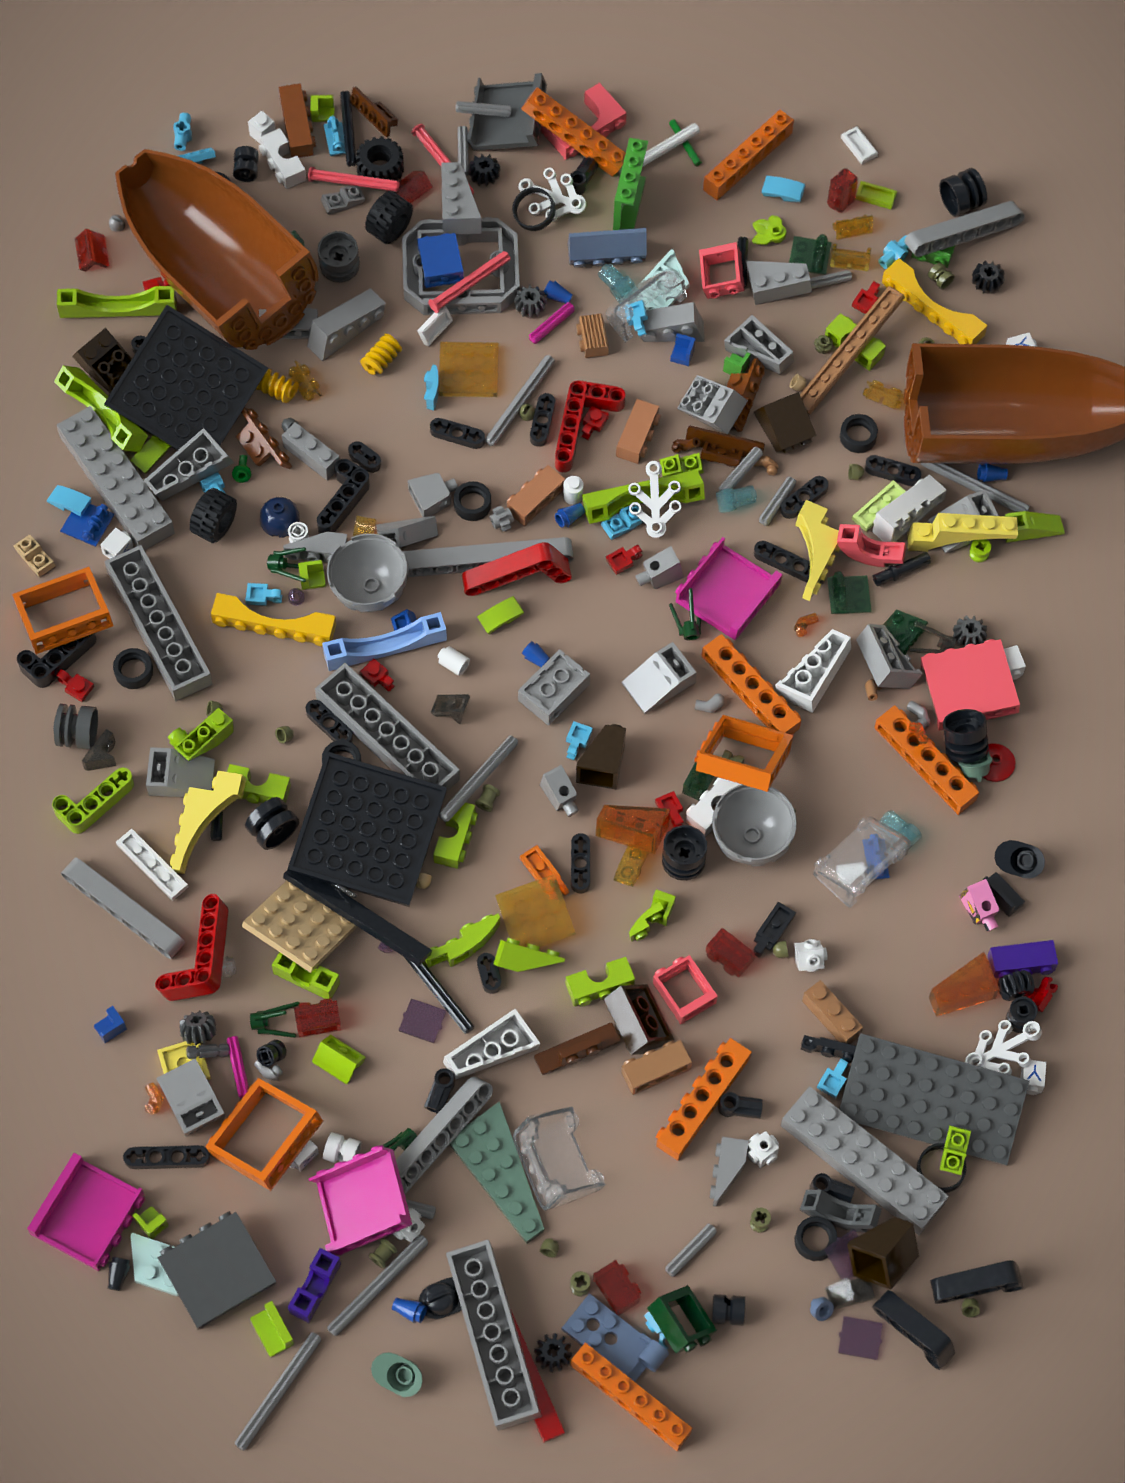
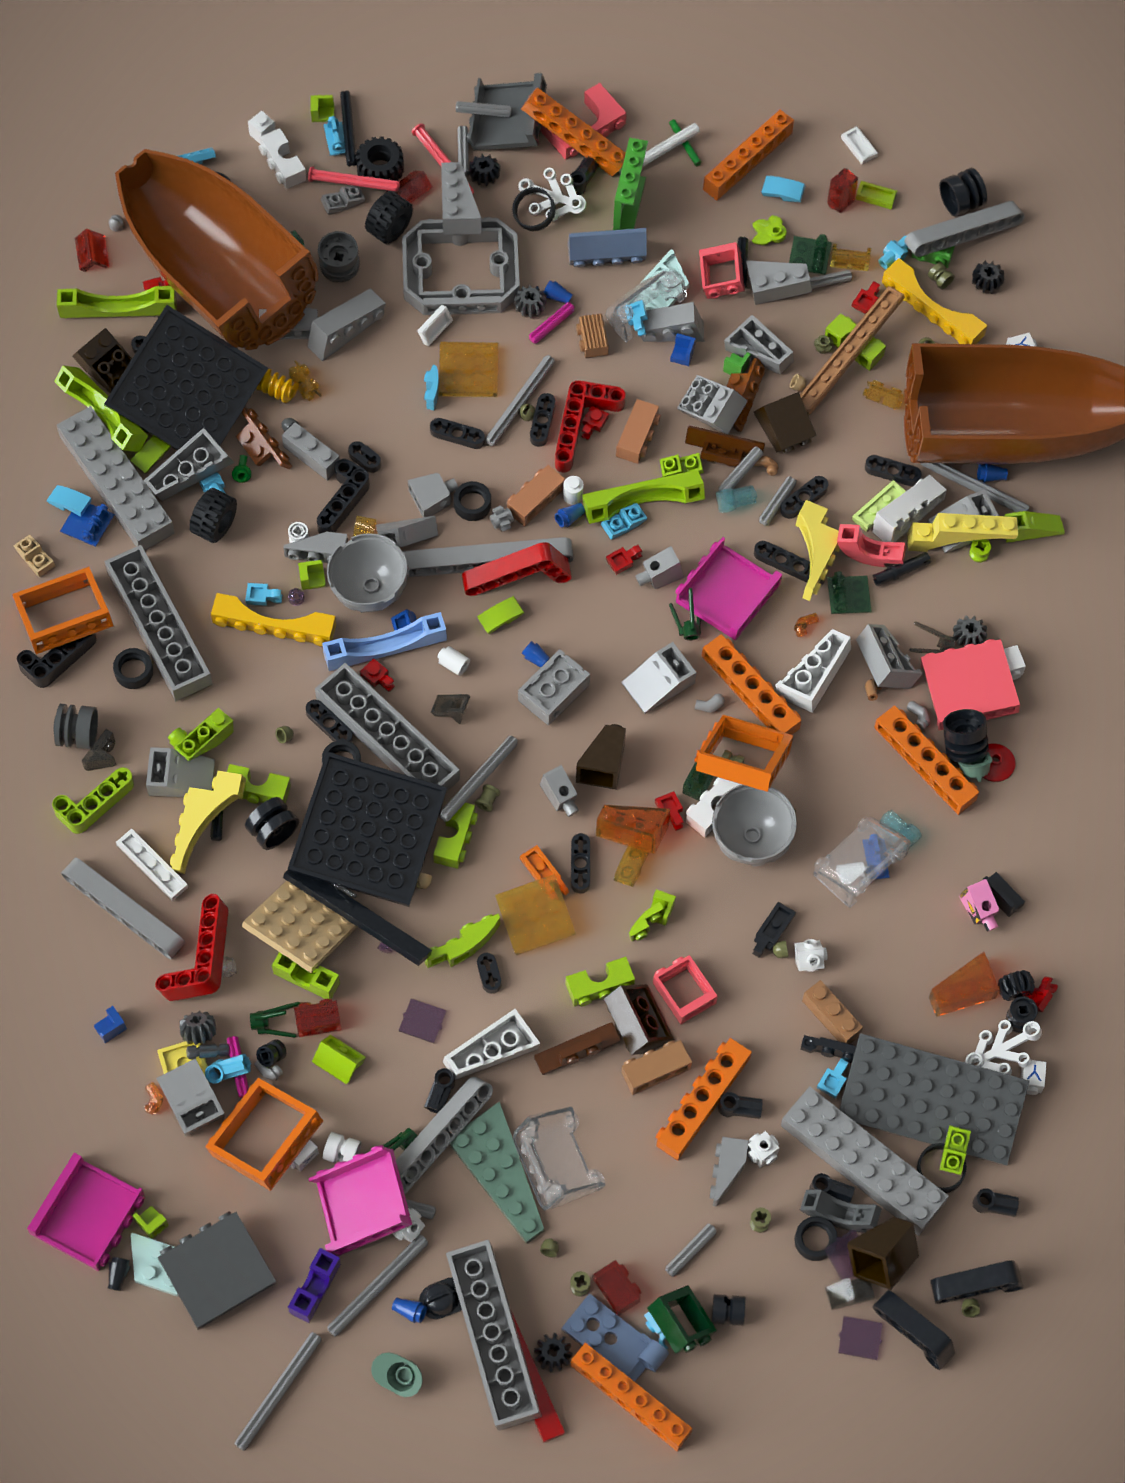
red plate [56,669,94,702] -> none
white brick [100,528,134,559] -> none
black beam [123,1145,210,1169] -> none
medium azure axle [173,113,192,151] -> none
olive hinge [206,700,223,716] -> none
black wheel [233,146,259,182] -> none
lime panel [250,1301,294,1357] -> none
dark blue cylinder [260,497,300,538] -> none
dark green plant [267,547,306,582] -> none
dark orange brick [279,83,316,158] -> none
reddish brown bracket [350,87,398,137] -> none
yellow piece [360,333,402,375] -> none
olive bush [368,1238,398,1268] -> none
black axle [404,957,474,1034] -> none
blue panel [417,233,464,288] -> none
coral axle [428,251,511,313] -> none
lime slope [493,938,565,972] -> none
medium azure plate [566,721,593,760] -> none
clear light blue piece [598,264,636,301] -> none
white plant [628,461,681,538] -> none
black wheel [662,825,707,881] -> none
reddish brown arm [671,437,701,453] -> none
clear red brick [705,928,756,978] -> none
sand blue tile [810,1297,834,1321] -> none
clear yellow hinge [833,214,873,240] -> none
black tyre [839,414,878,453] -> none
olive hinge [848,464,864,480] -> none
clear green hinge [883,609,928,655] -> none
clear orange arm [909,722,929,744] -> none
dark purple brick [988,940,1058,979] -> none
black piece [994,840,1045,879] -> none
none -> medium azure piece [205,1054,251,1084]
none -> black piece [972,1188,1019,1217]

